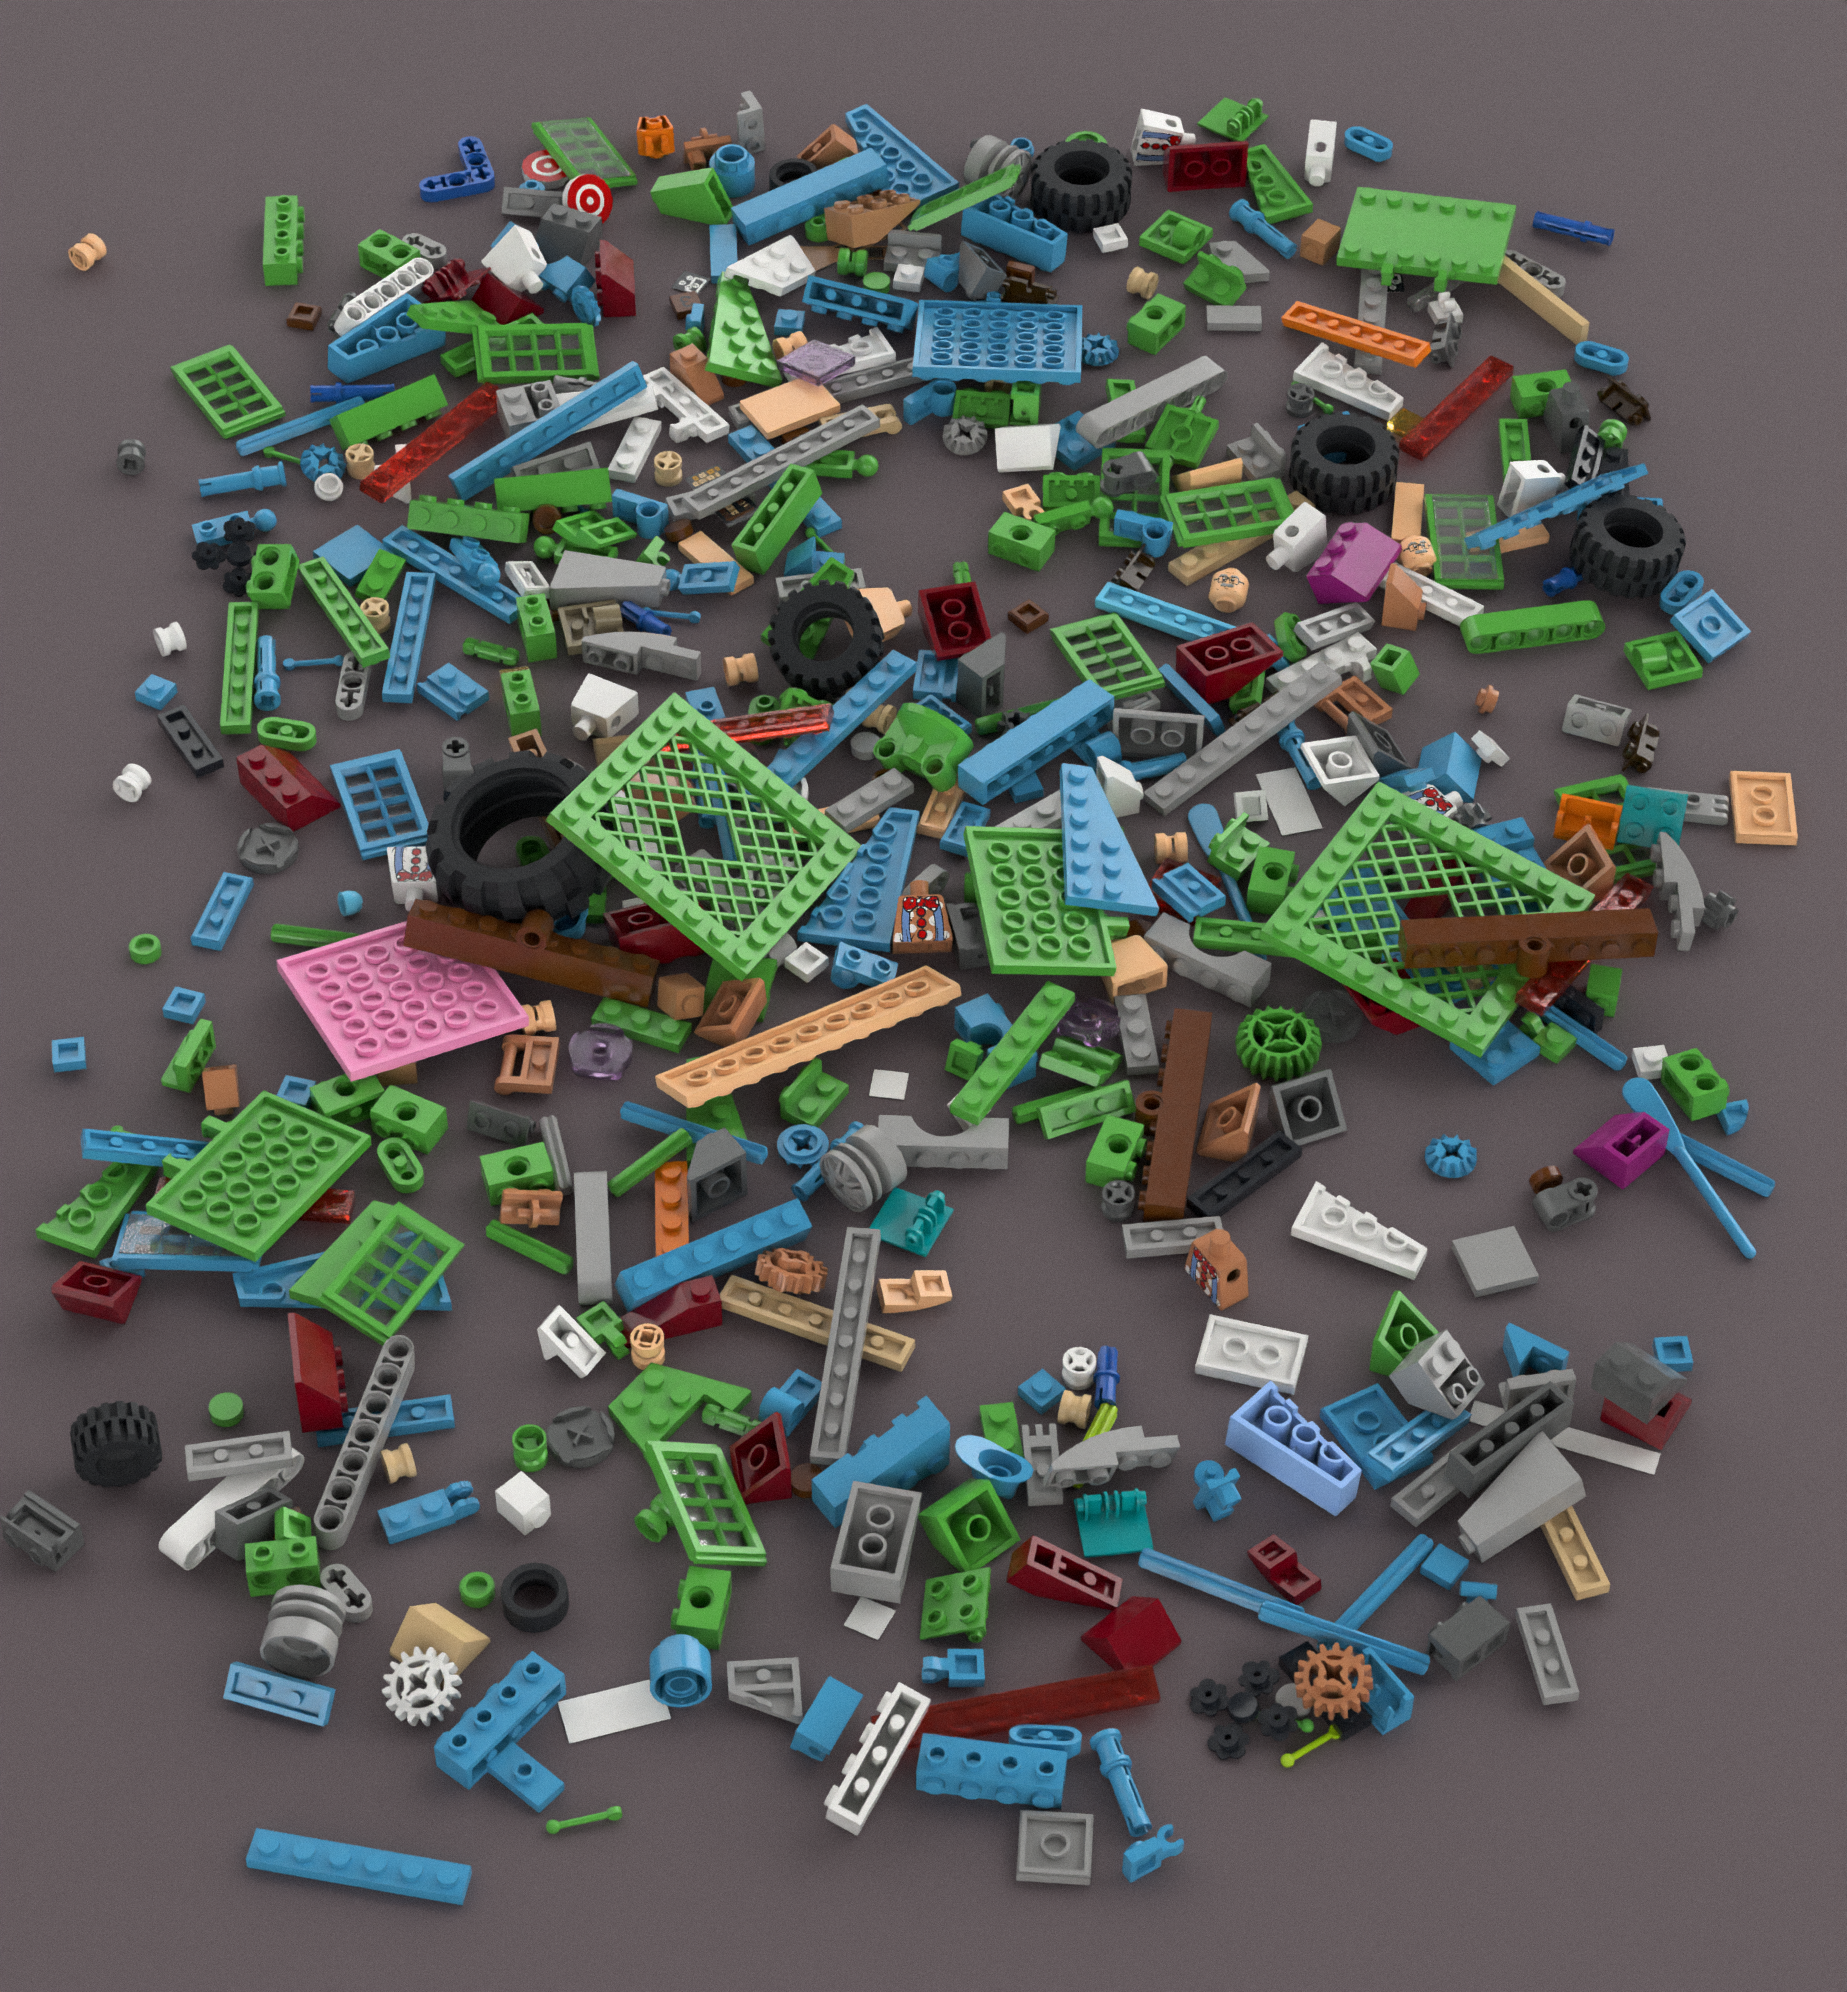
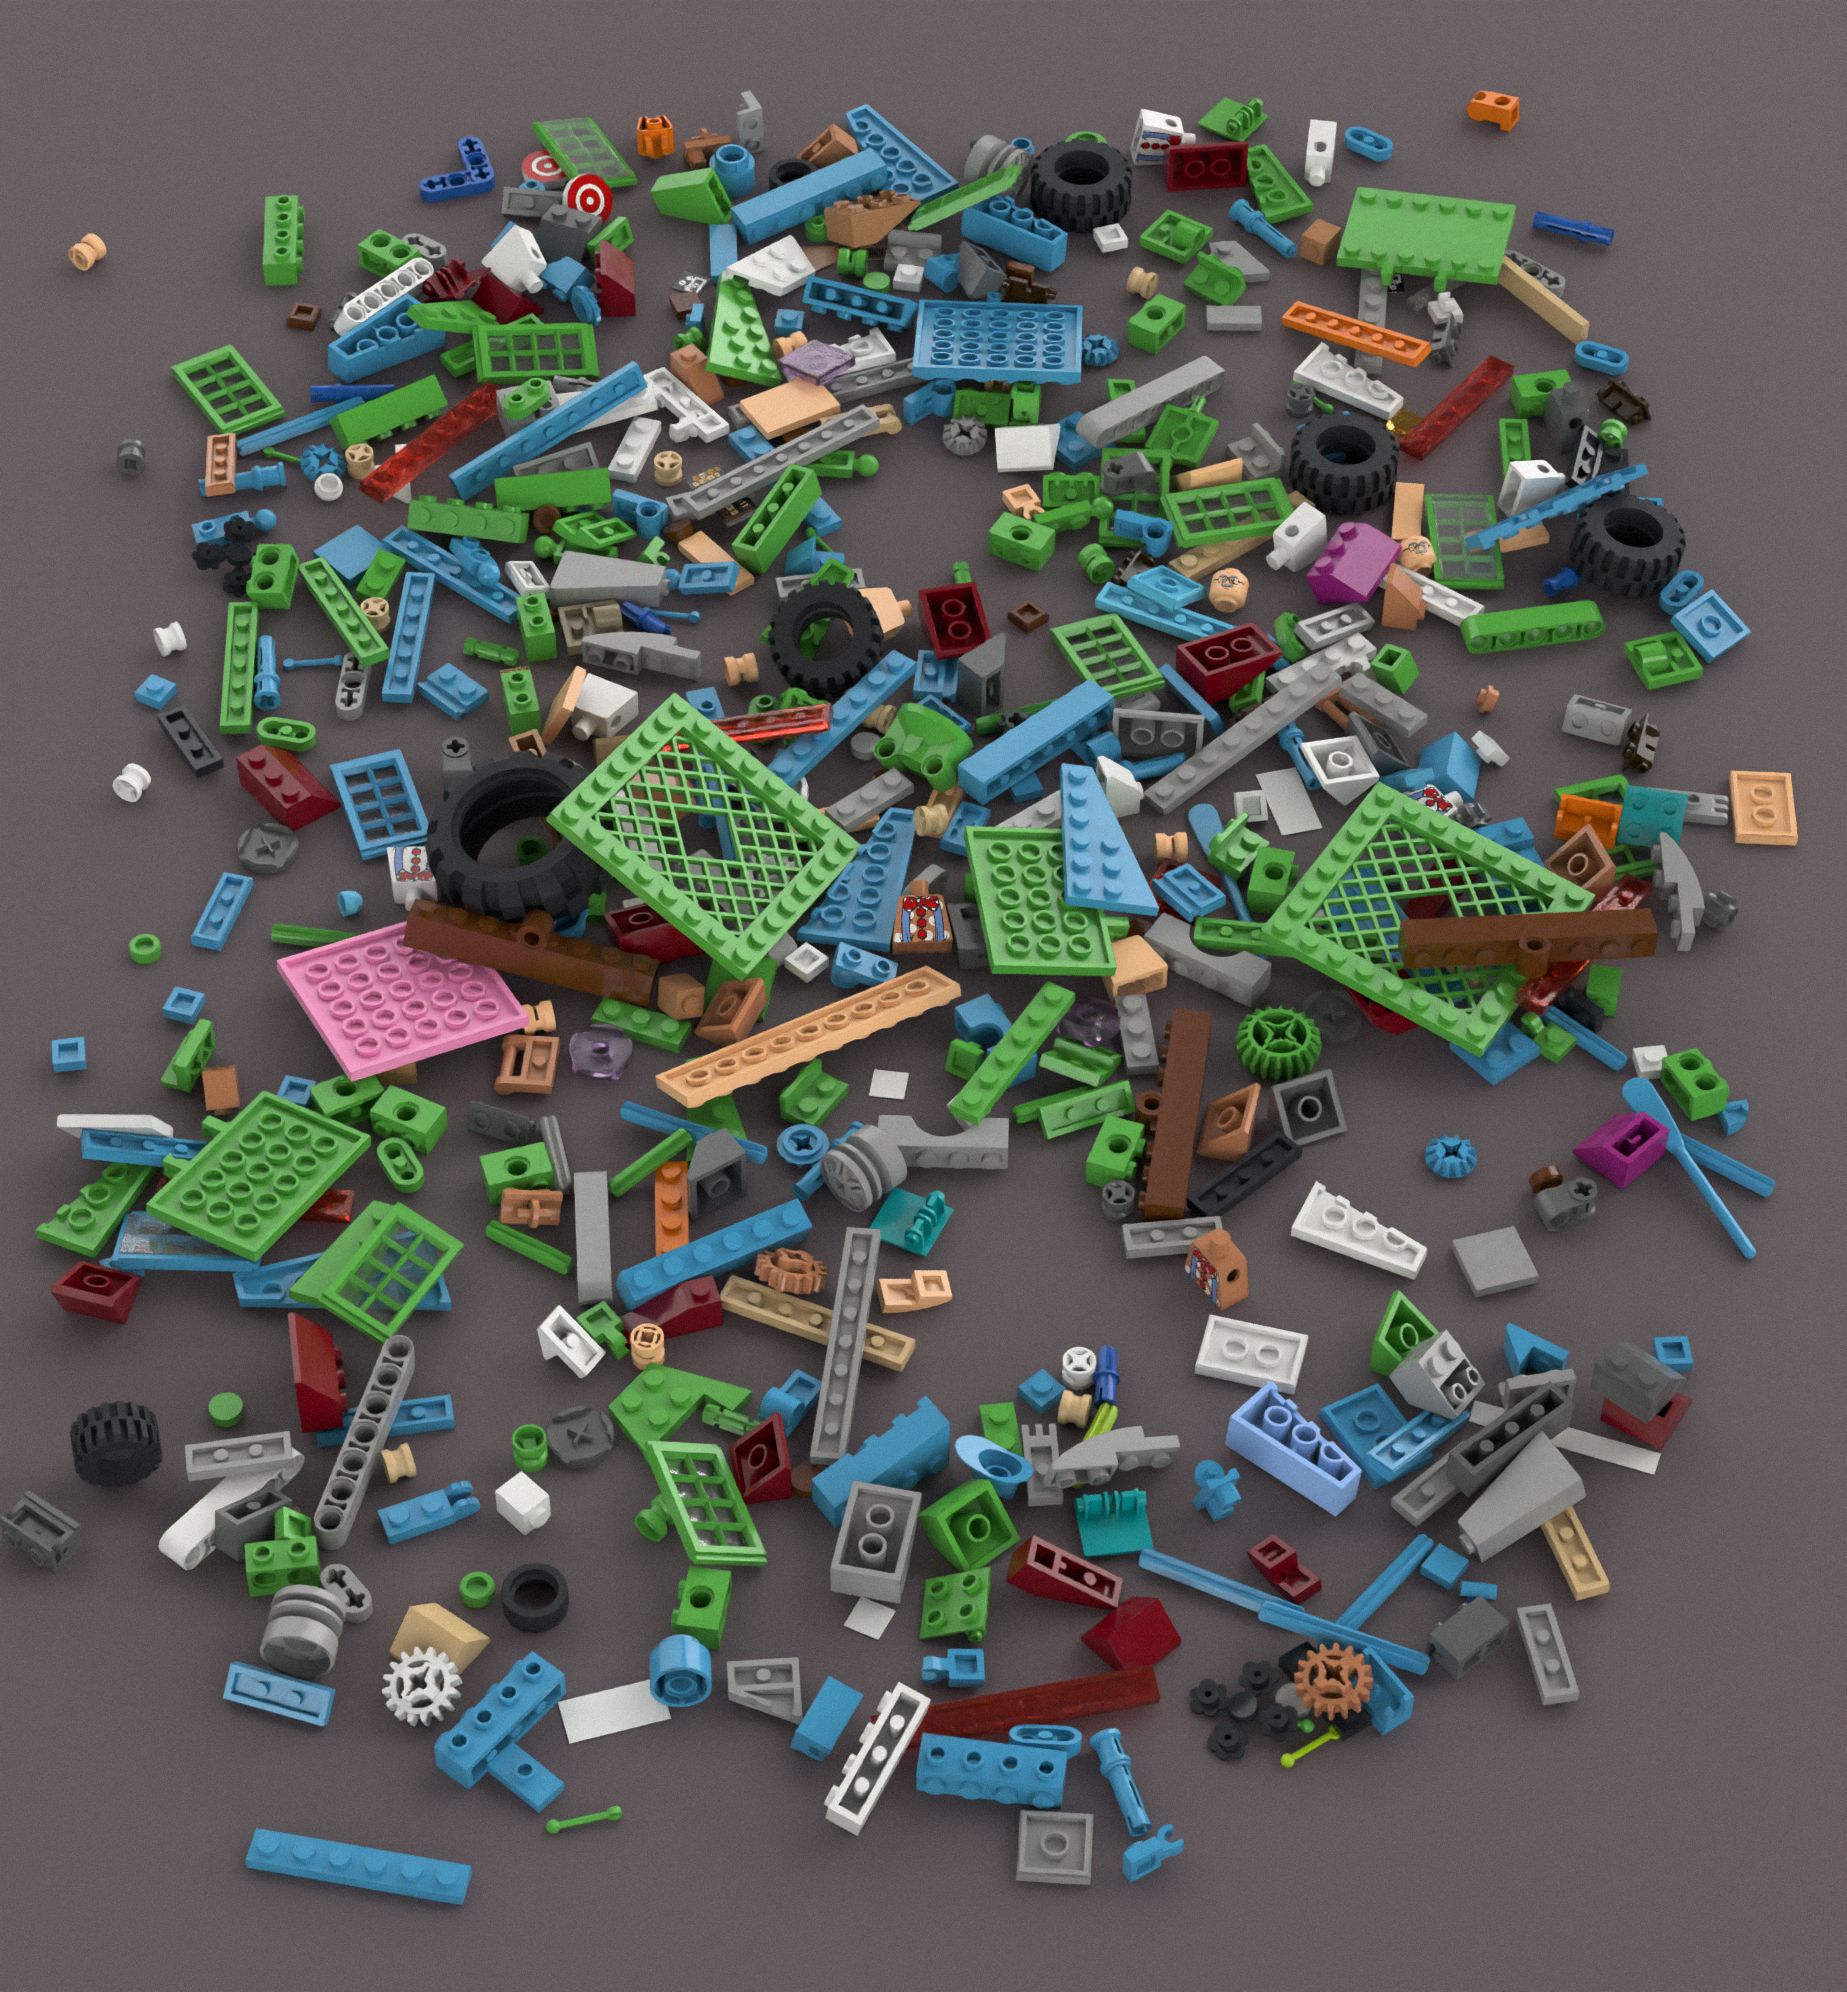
none -> white tile [57,1114,173,1139]
none -> nougat tile [205,433,237,497]
none -> bright green plate [503,378,550,420]
none -> light nougat tile [541,666,586,746]
none -> bright green plate [587,216,634,267]
none -> tan wheel [913,804,949,836]
none -> bright green wheel [1078,543,1116,584]
none -> medium azure tile [1126,565,1207,611]
none -> light grey plate [1339,672,1428,739]
none -> orange leg [1466,91,1519,132]

